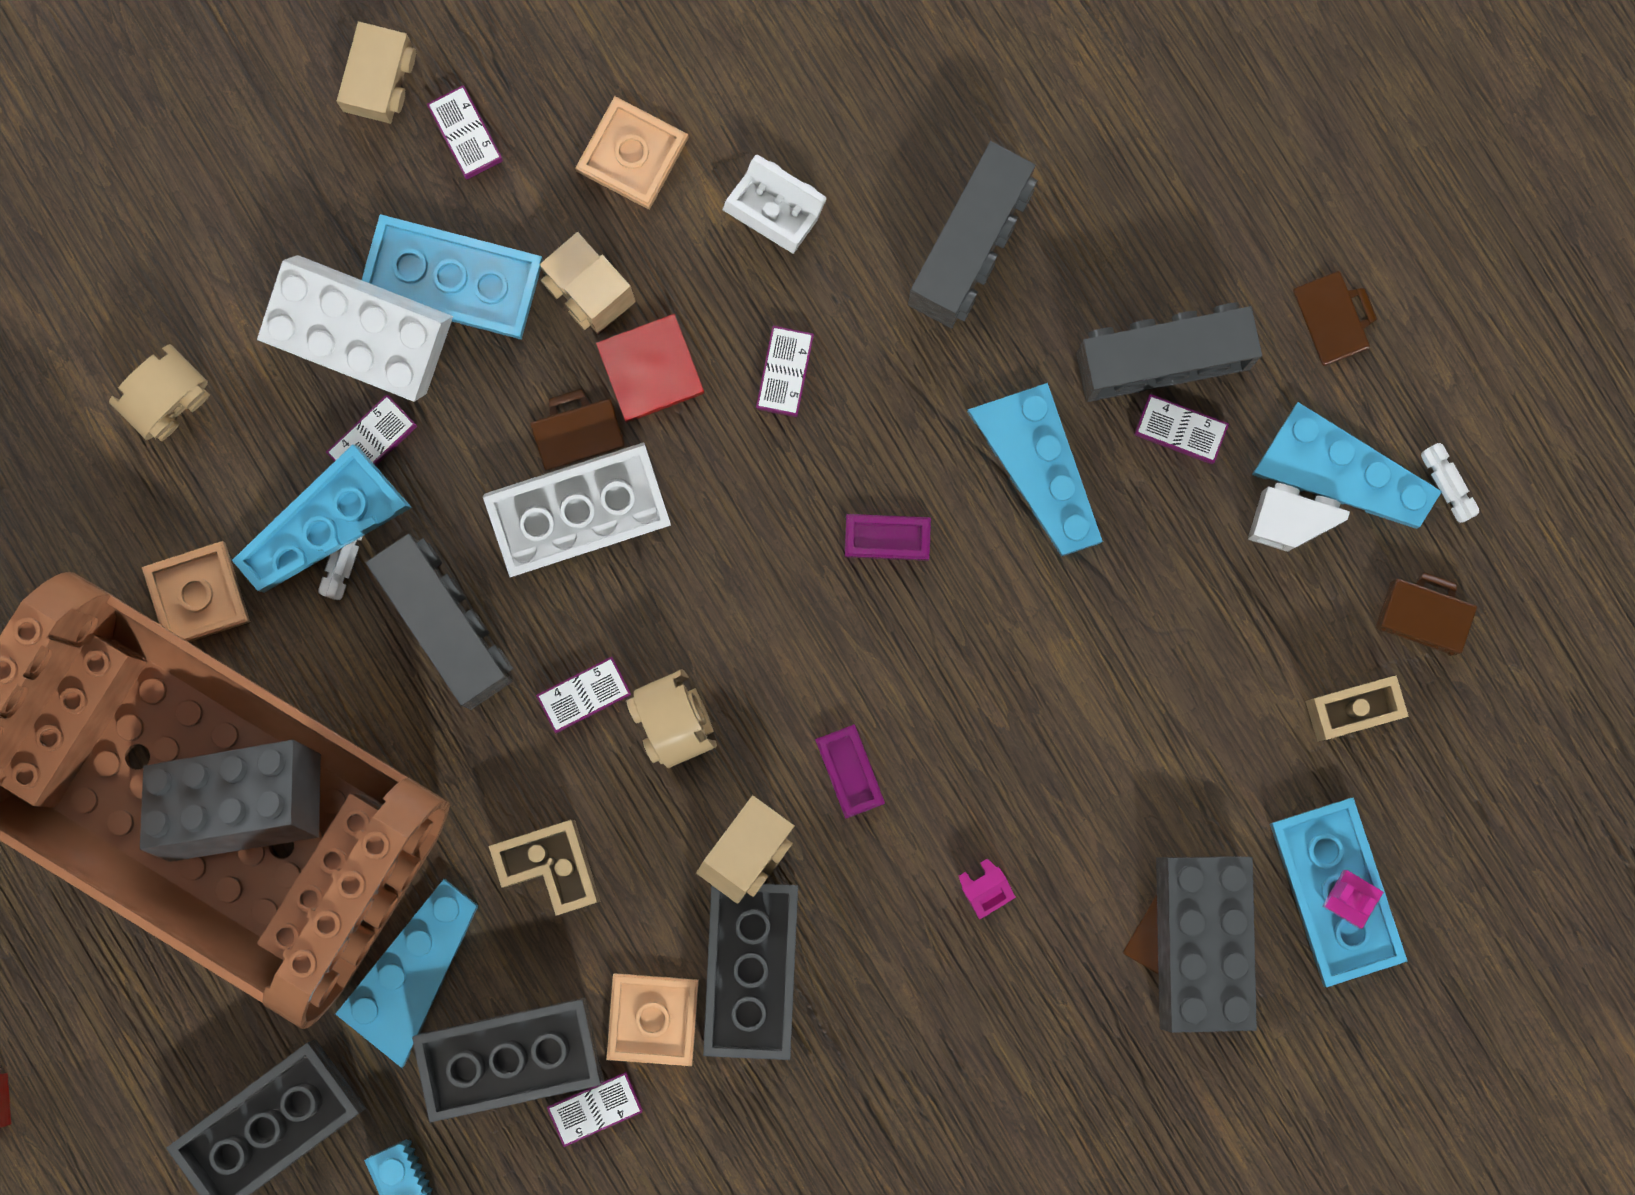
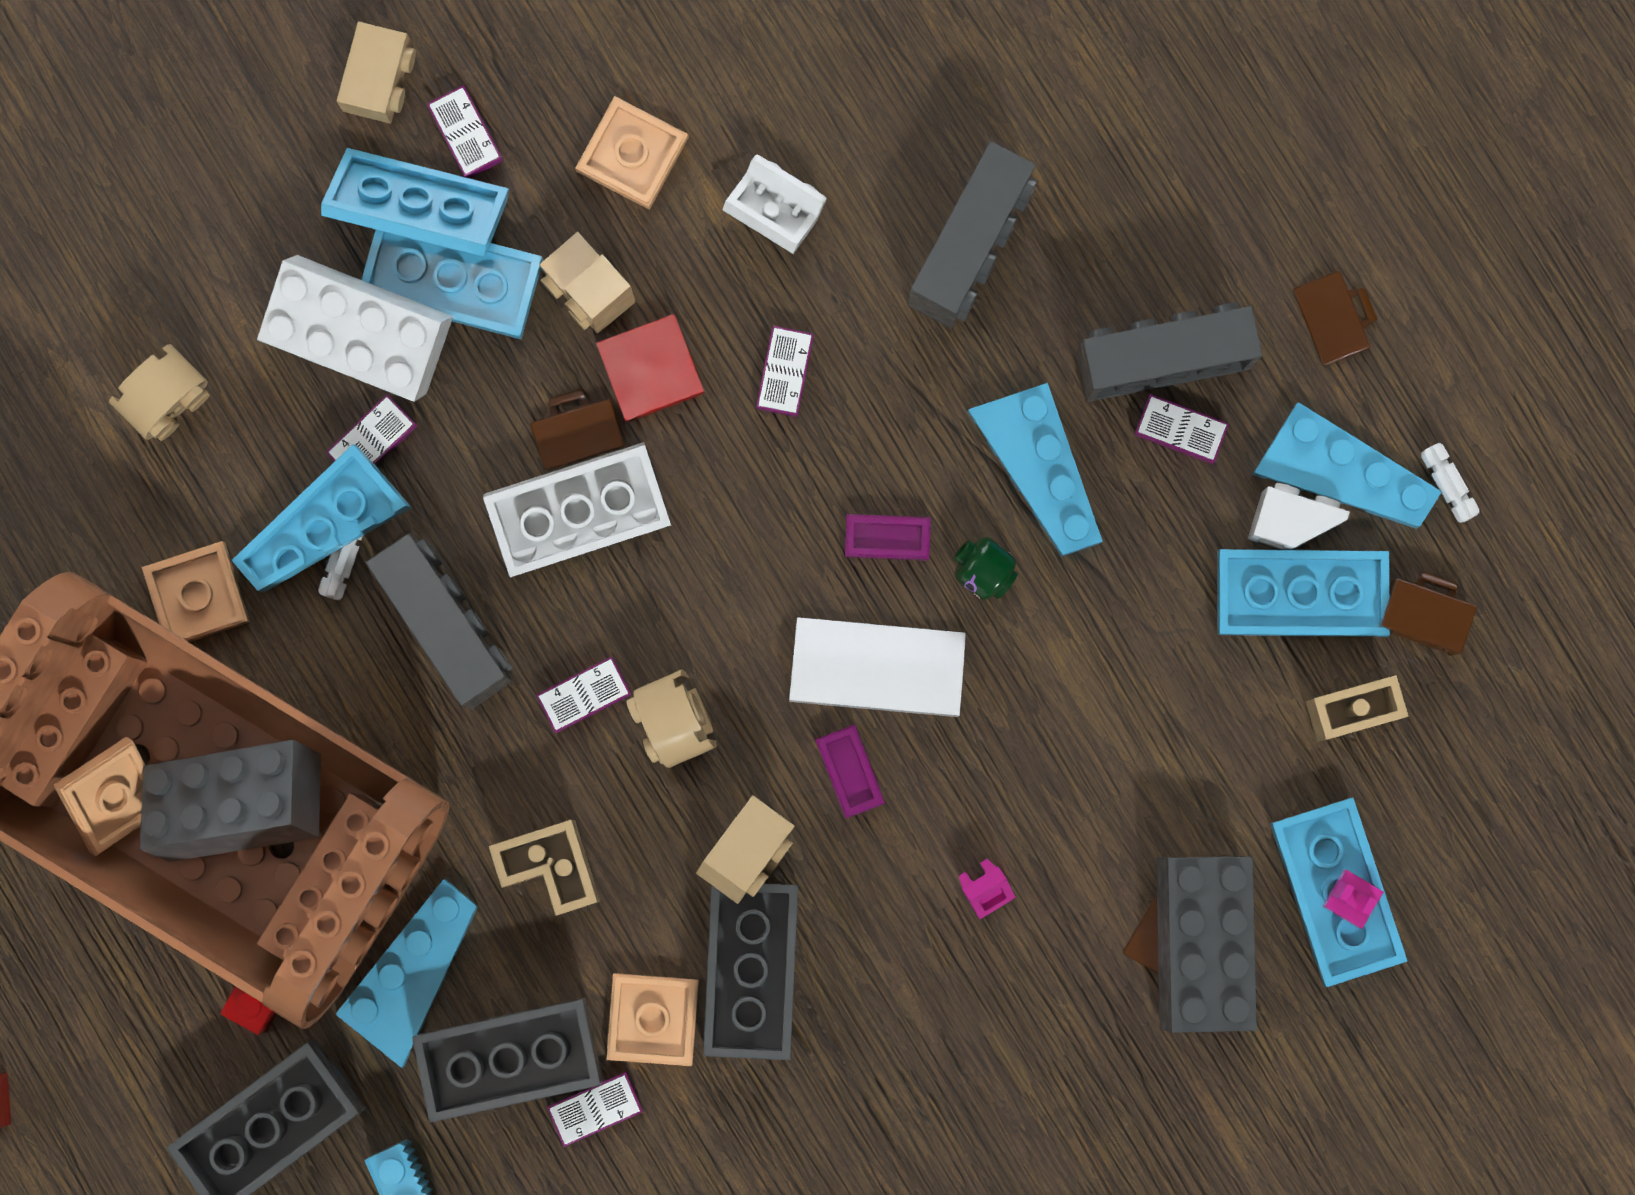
none -> light nougat tile [54,737,145,856]
none -> red brick [220,986,277,1035]
none -> medium azure plate [321,148,509,257]
none -> white slope [789,617,965,717]
none -> dark green head [953,537,1018,600]
none -> medium azure plate [1217,549,1390,637]

